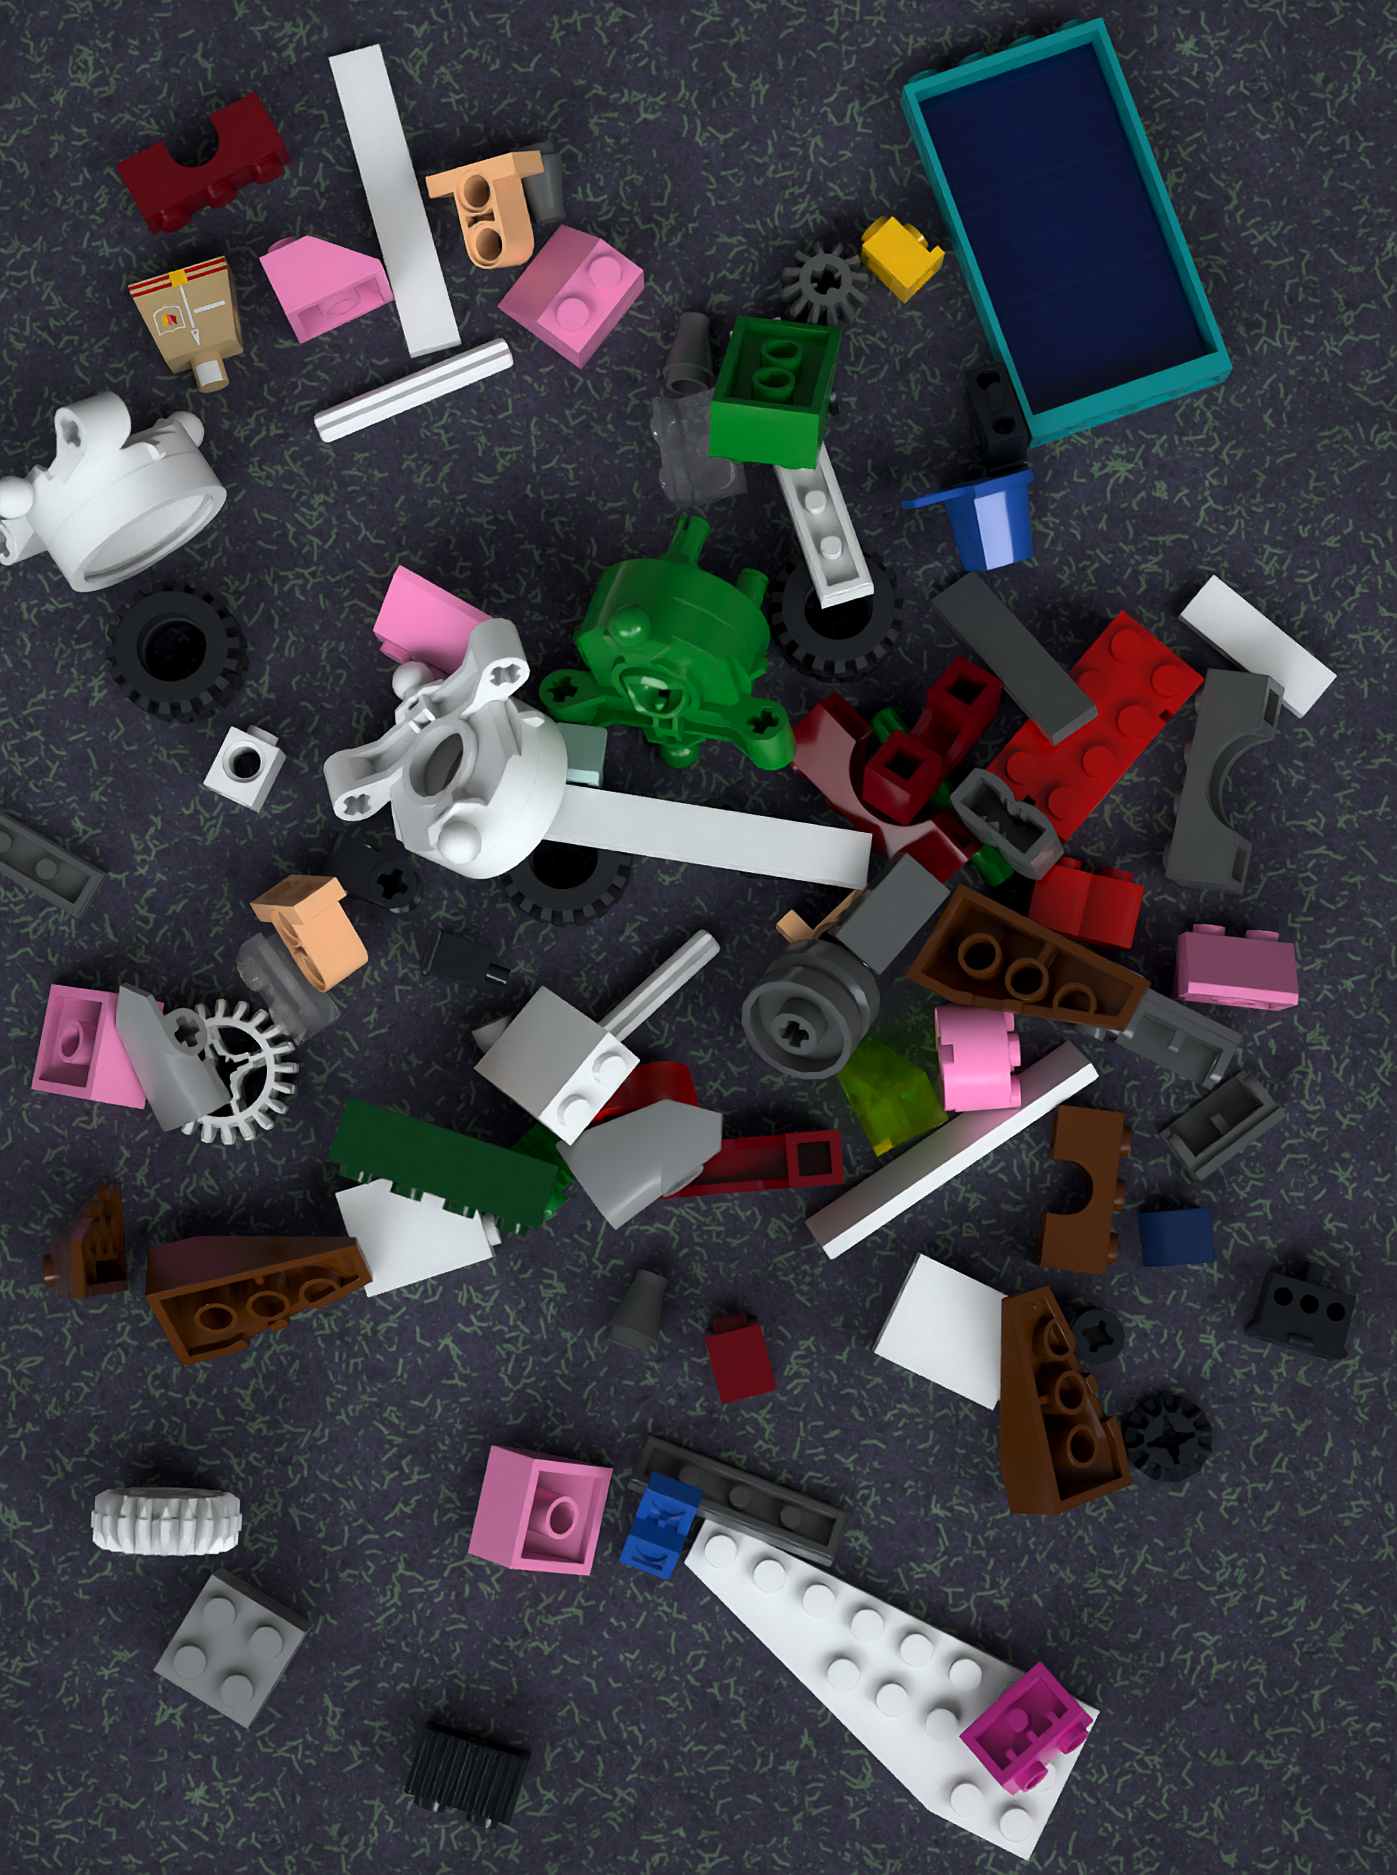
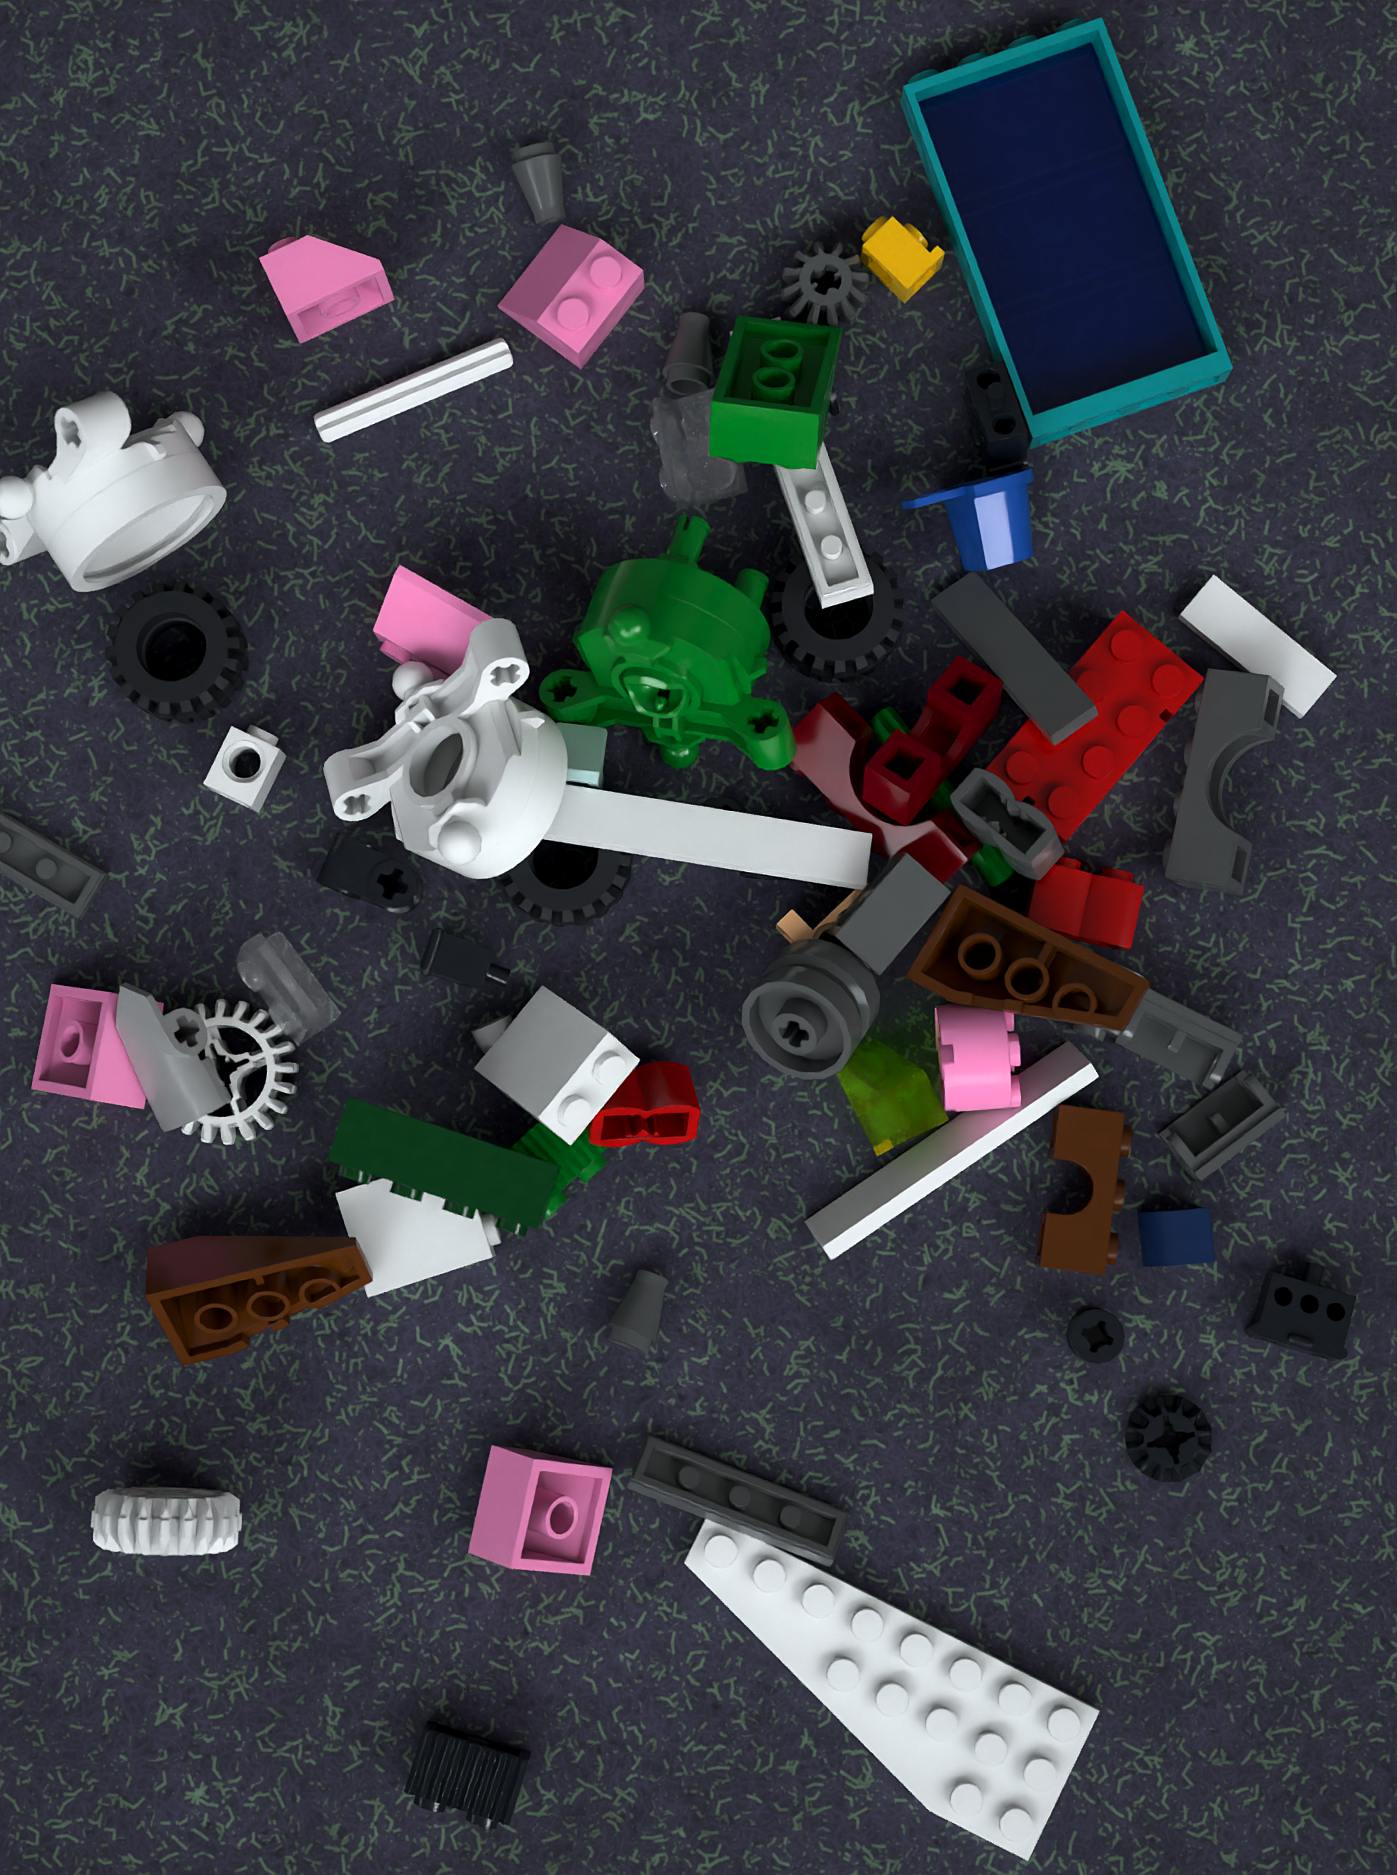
reddish brown wedge [43,1183,129,1299] -> none
dark red arch [115,91,292,235] -> none
tan torso [128,256,244,393] -> none
light grey brick [153,1567,313,1728] -> none
light nougat tile [250,874,368,993] -> none
white tile [329,44,462,358] -> none
light nougat tile [425,150,544,269] -> none
light grey panel [556,1099,723,1229] -> none
white axle [598,929,720,1042] -> none
blue slope [619,1471,704,1580] -> none
dark red arch [656,1129,844,1200] -> none
dark red arch [705,1310,777,1404] -> none
white brick [872,1253,1008,1410] -> none
dark pink bracket [959,1661,1093,1795] -> none
reddish brown wedge [999,1285,1132,1515] -> none
bright pink slope [1172,924,1299,1011] -> none

